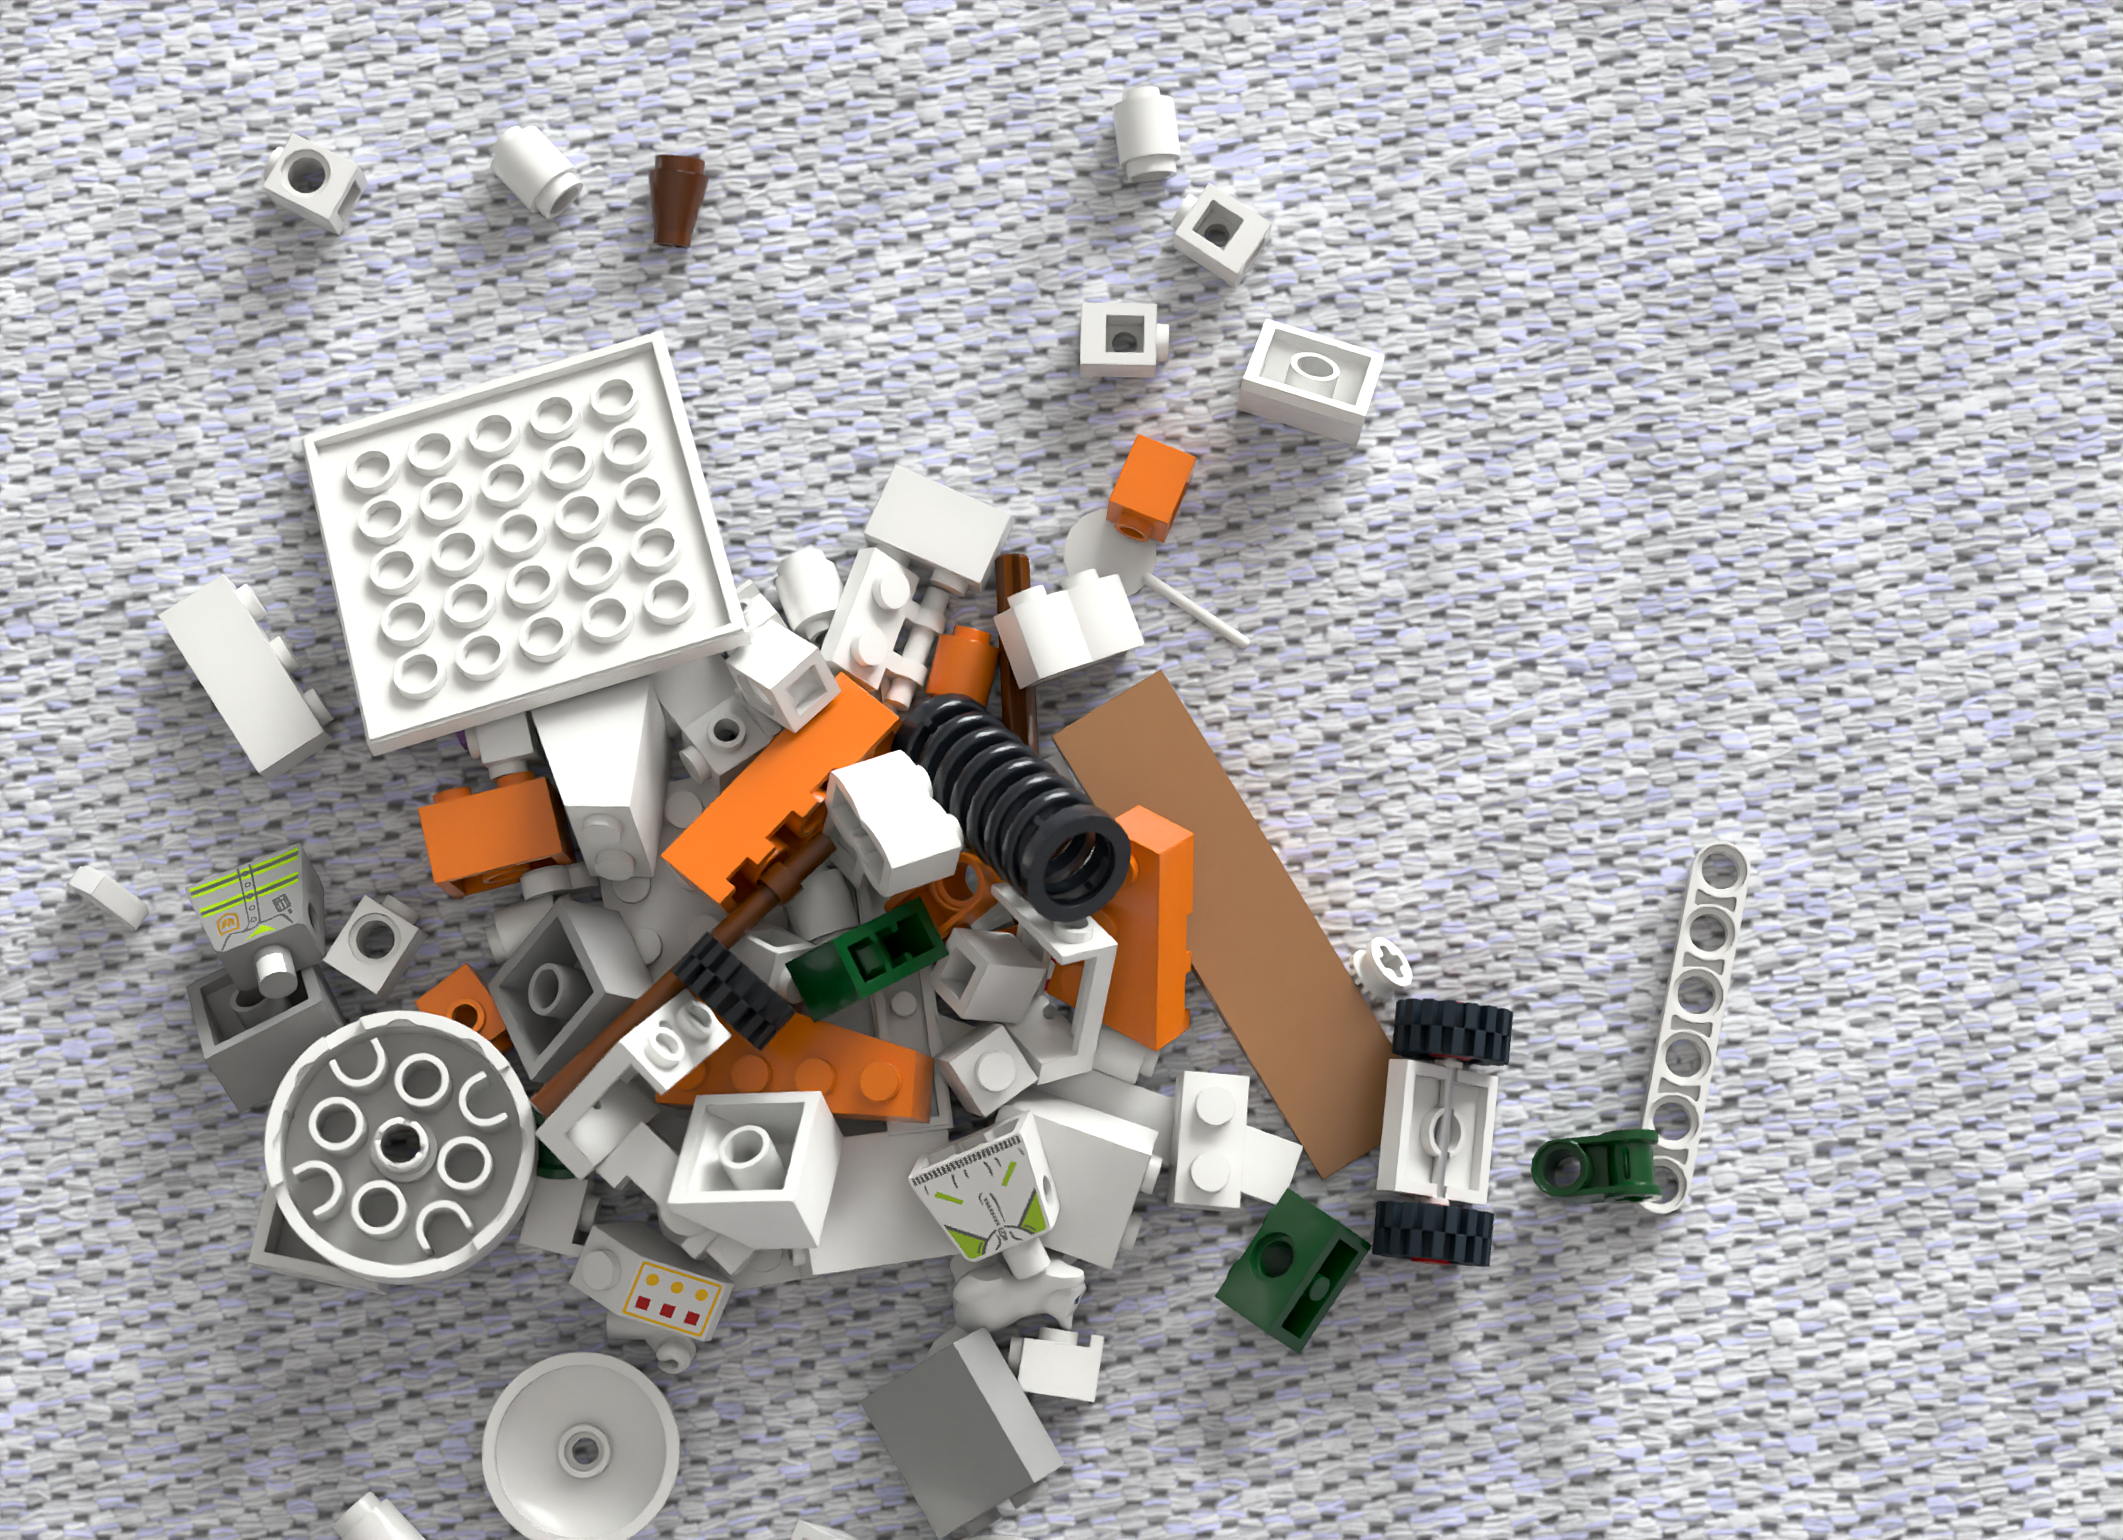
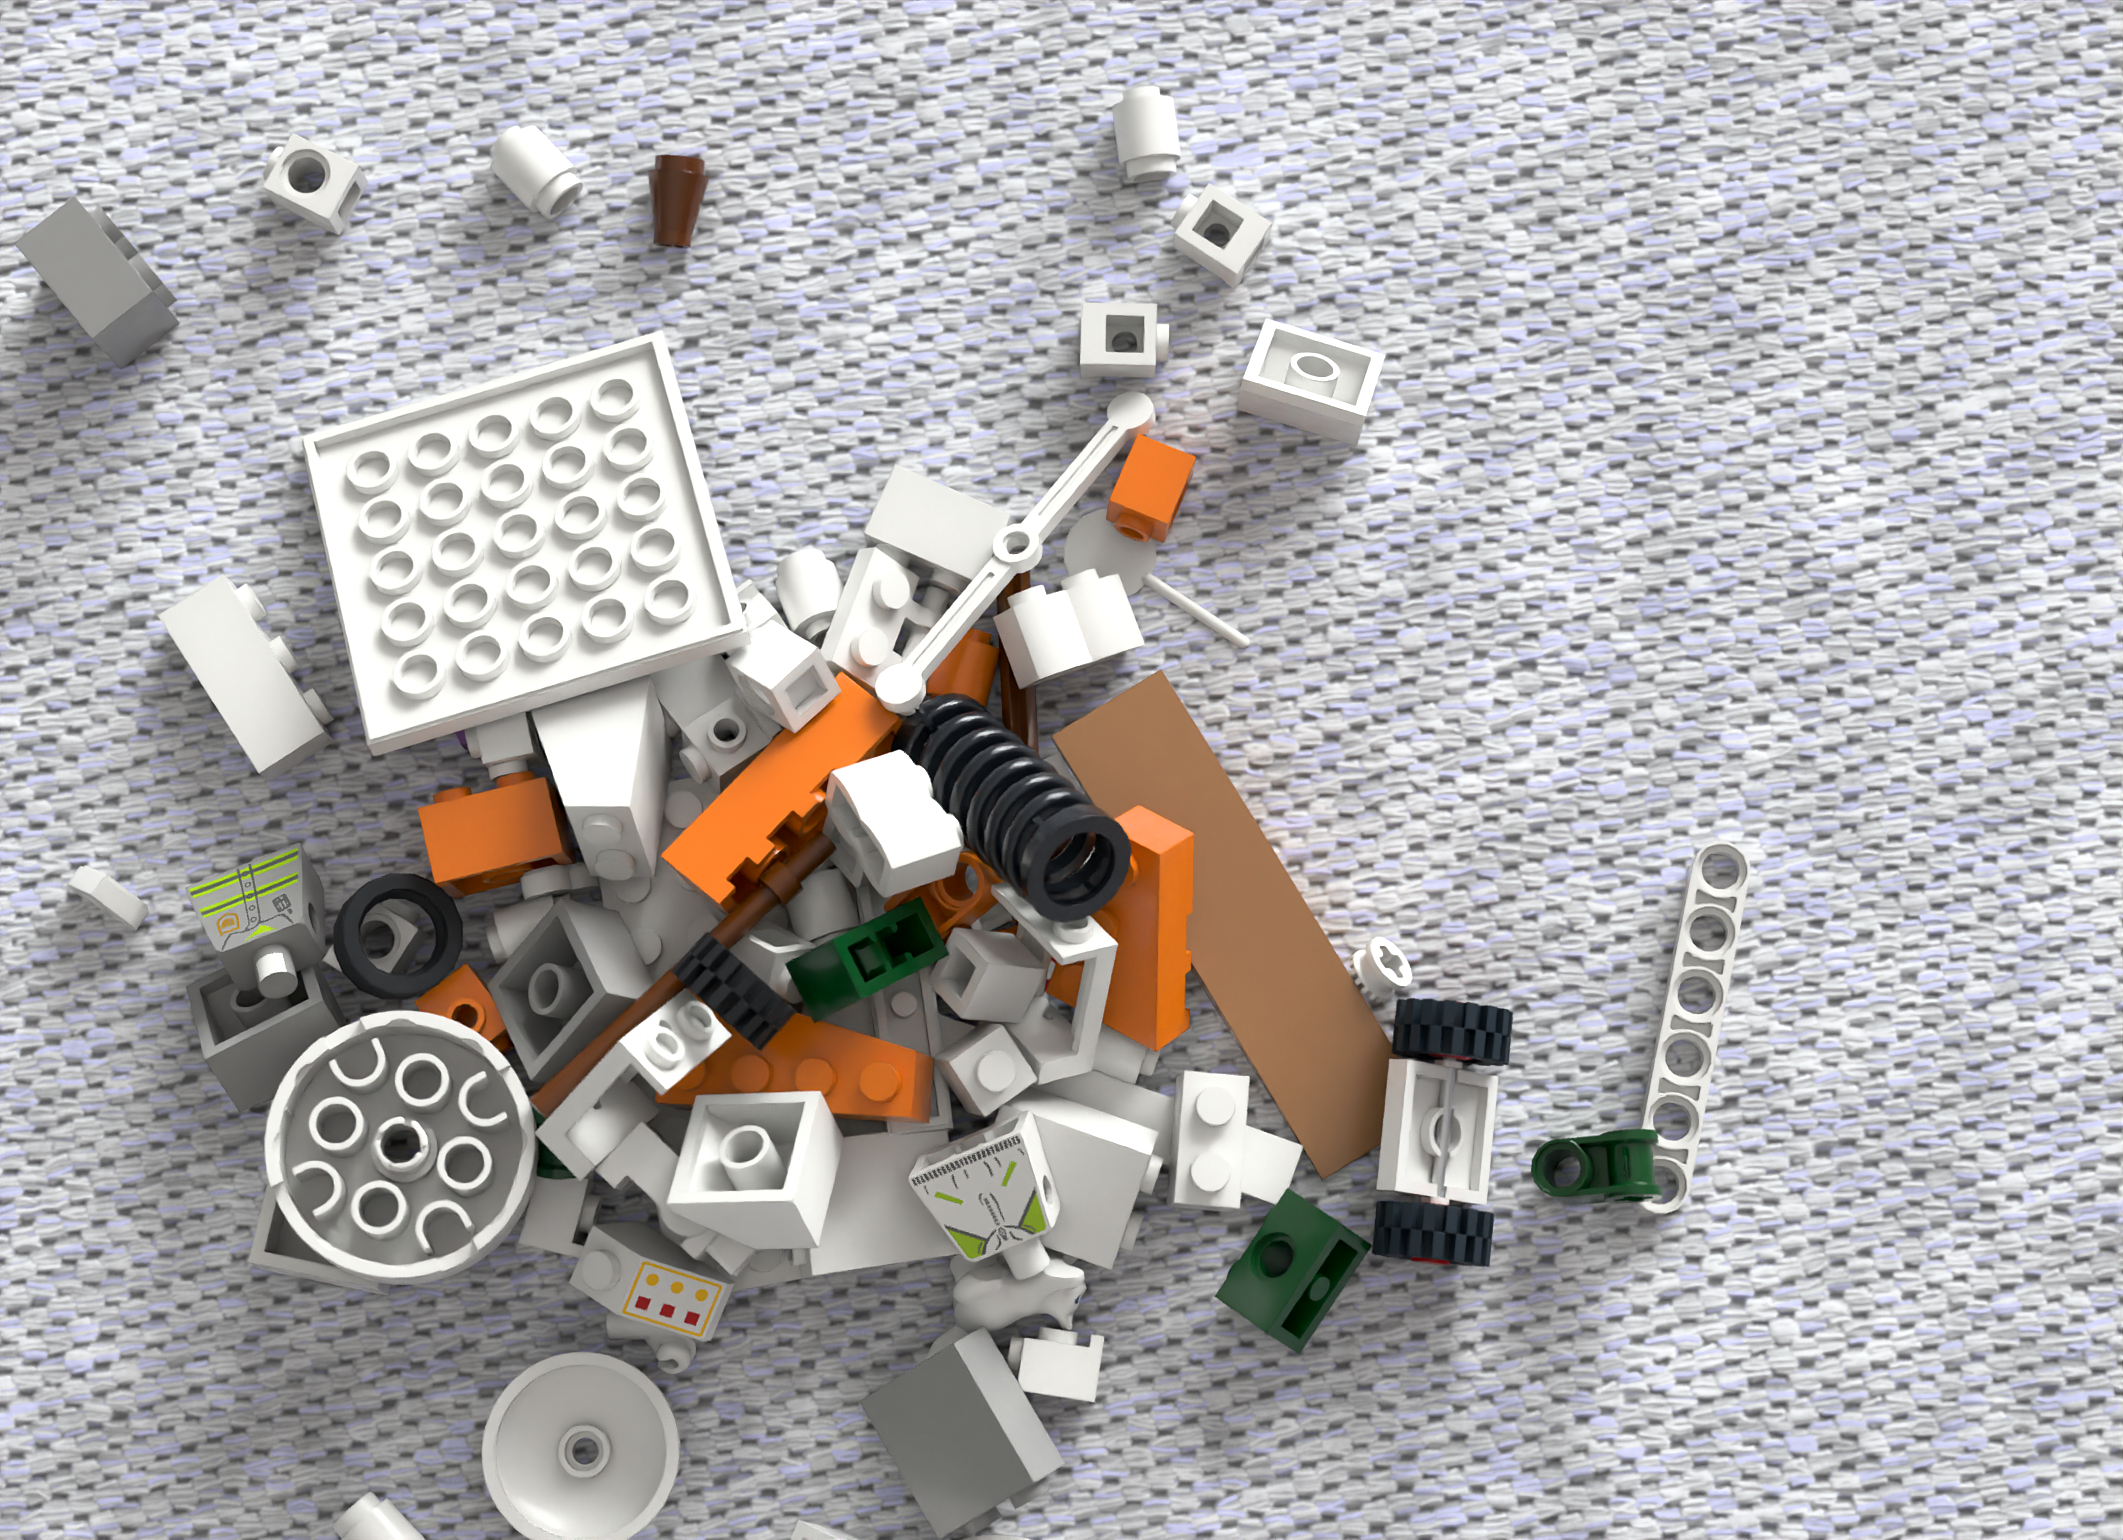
none -> light grey brick [14,196,180,369]
none -> black tyre [333,873,463,1000]
none -> white piece [875,391,1156,716]

